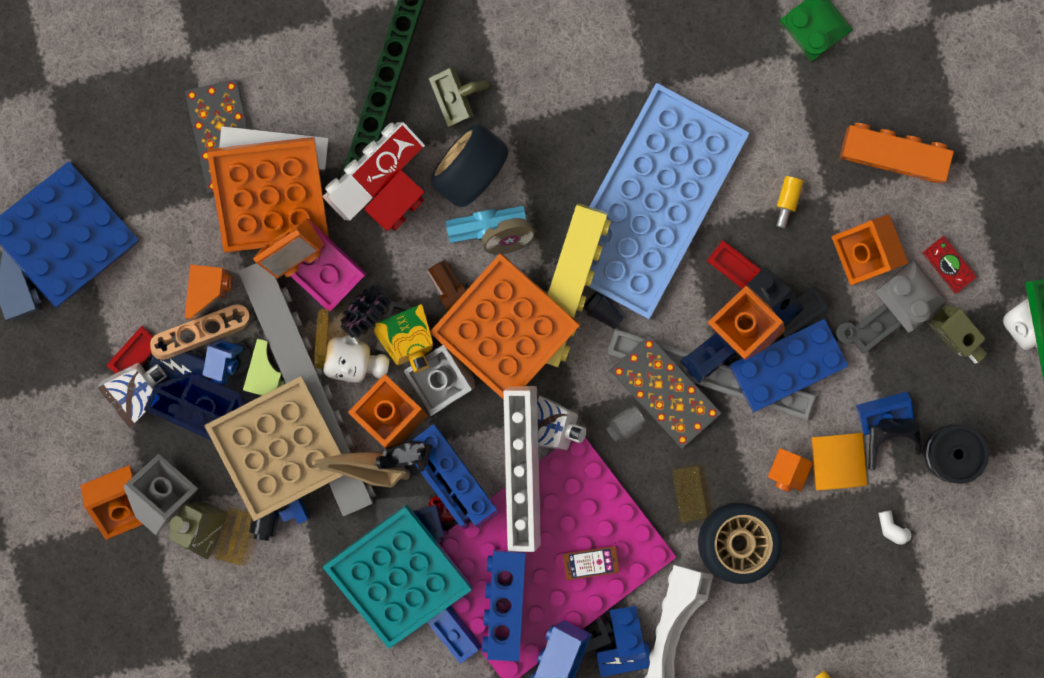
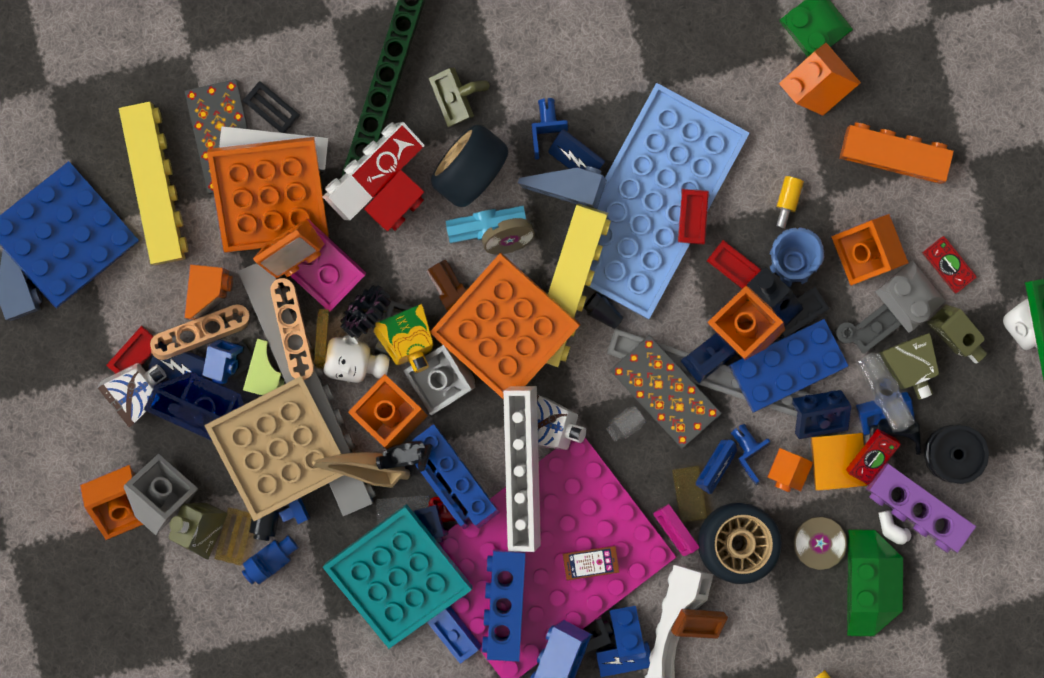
none -> light yellow brick [119,102,188,266]
none -> blue piece [242,535,299,585]
none -> black tile [243,81,300,133]
none -> light nougat beam [270,278,314,380]
none -> sand blue slope [518,166,607,209]
none -> blue bracket [532,98,568,160]
none -> dark blue slope [548,130,605,170]
none -> dark pink tile [653,504,700,556]
none -> dark orange tile [671,609,728,639]
none -> red tile [678,189,709,245]
none -> blue slope [695,440,737,494]
none -> blue bracket [731,424,771,486]
none -> medium blue hair [769,227,825,287]
none -> orange slope [779,43,861,115]
none -> dark blue bracket [792,390,852,439]
none -> dark tan tile [793,517,847,570]
none -> red tile [846,429,901,485]
none -> green wedge [847,530,903,636]
none -> clear piece [858,353,915,433]
none -> medium lavender brick [866,464,976,553]
none -> olive torso [879,333,939,400]

